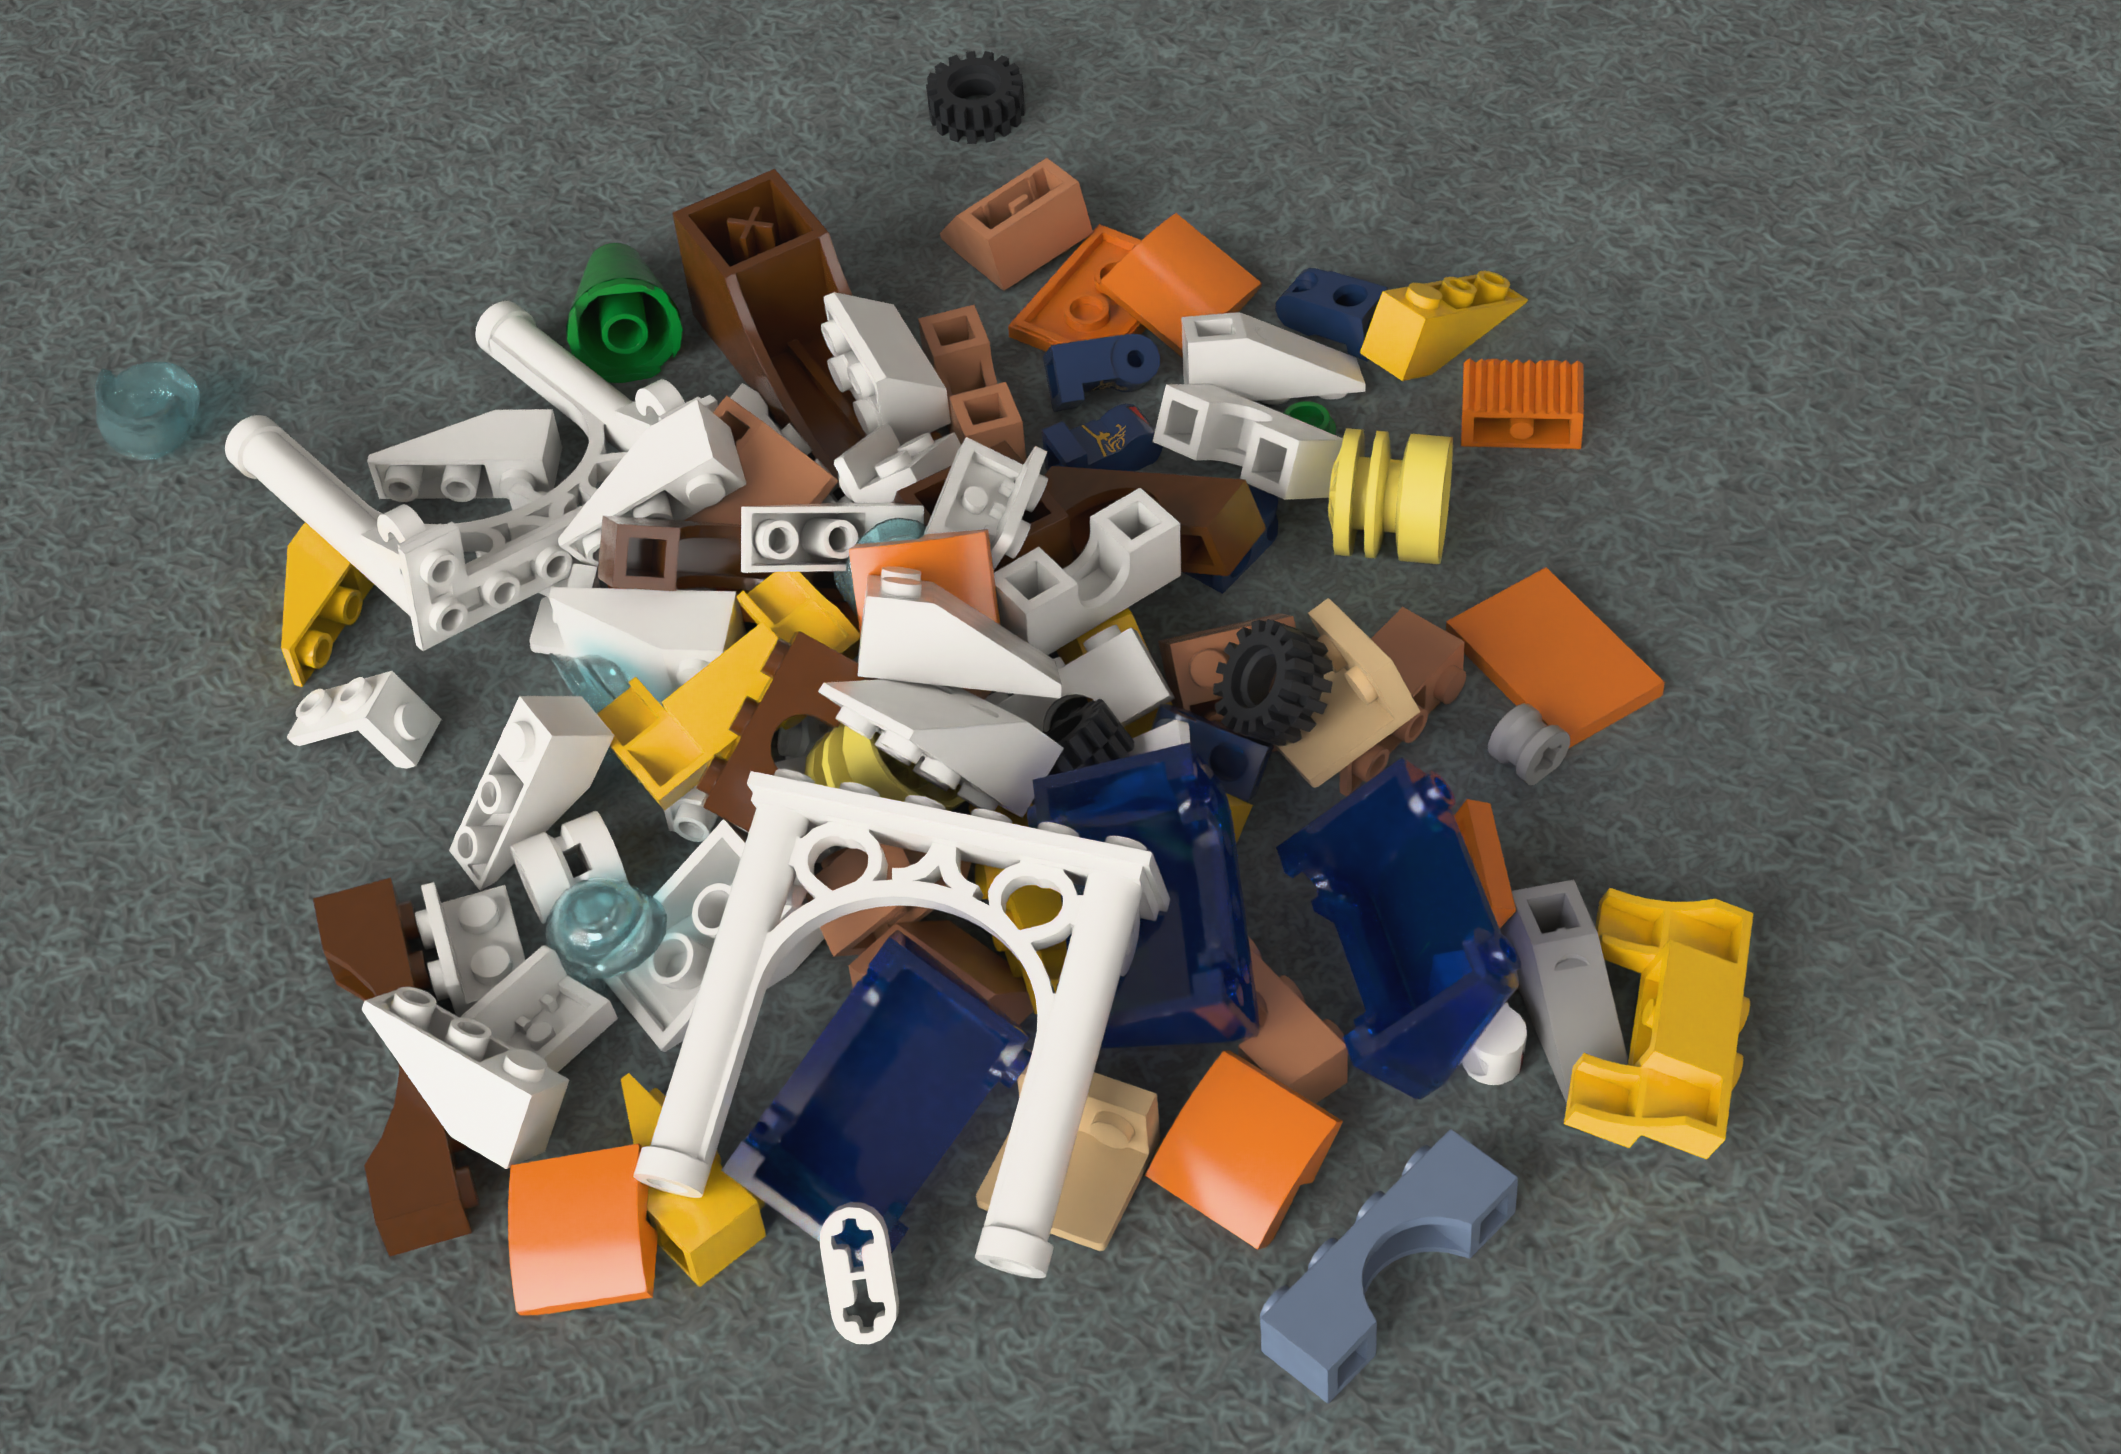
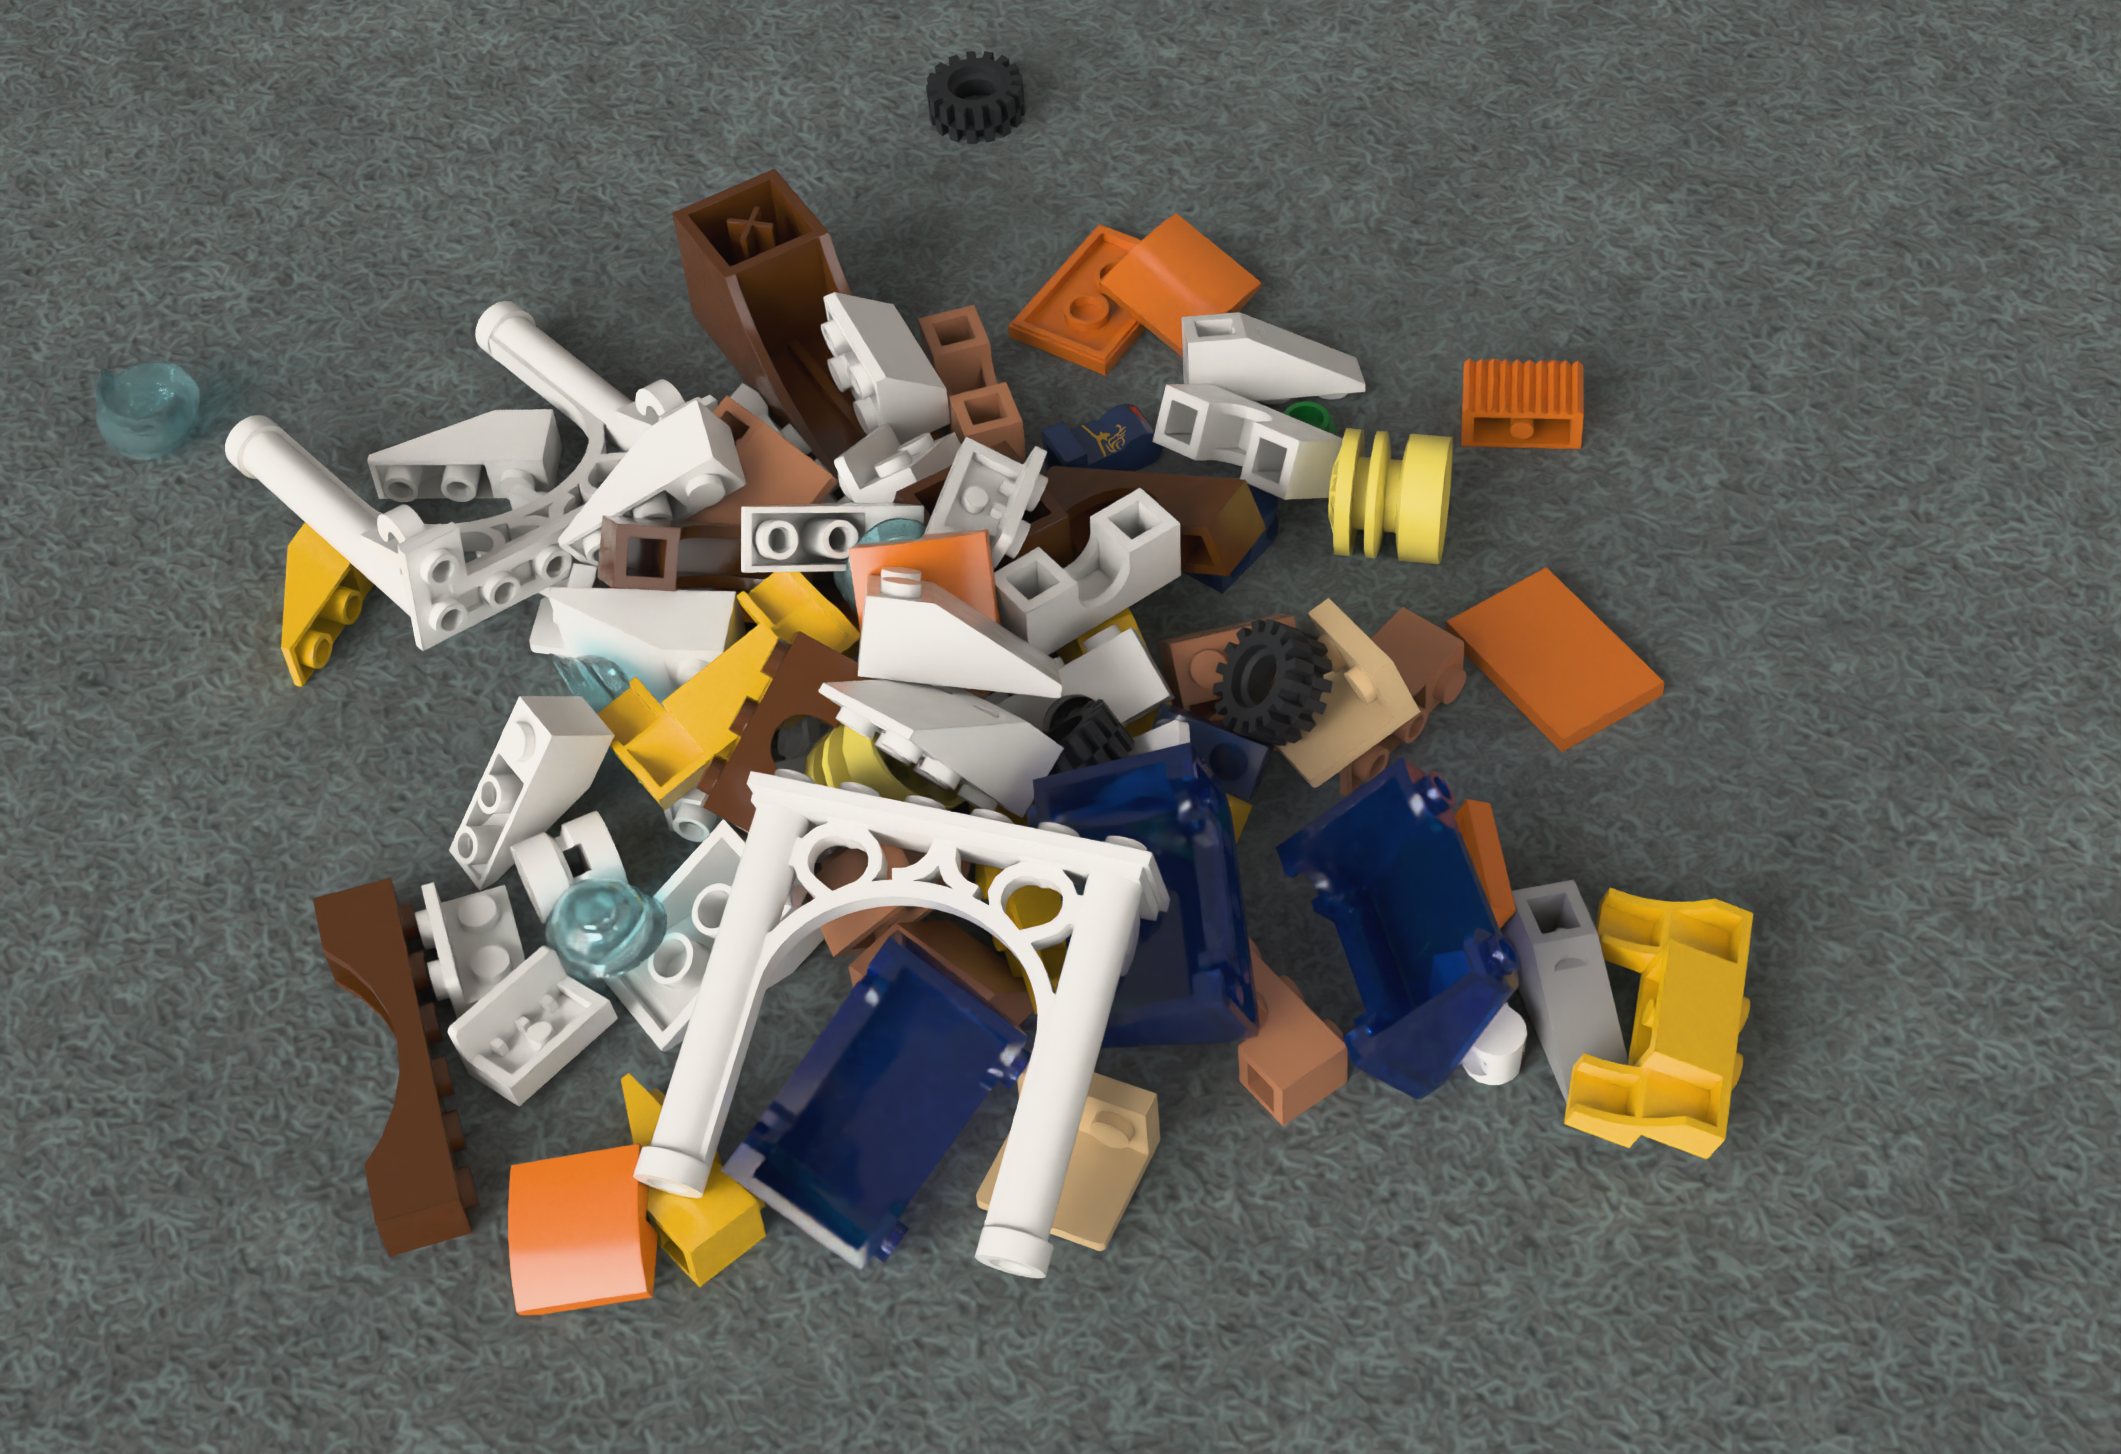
white bracket [287,671,442,769] -> none
white slope [362,987,569,1169] -> none
green cone [566,243,683,383] -> none
white beam [820,1202,899,1344] -> none
nougat slope [940,158,1093,291] -> none
dark blue leg [1043,334,1160,412] -> none
orange slope [1145,1050,1343,1249] -> none
sand blue arch [1260,1129,1518,1404] -> none
dark blue leg [1275,268,1388,362] -> none
yellow slope [1360,271,1528,381] -> none
light grey wheel [1488,703,1570,785] -> none

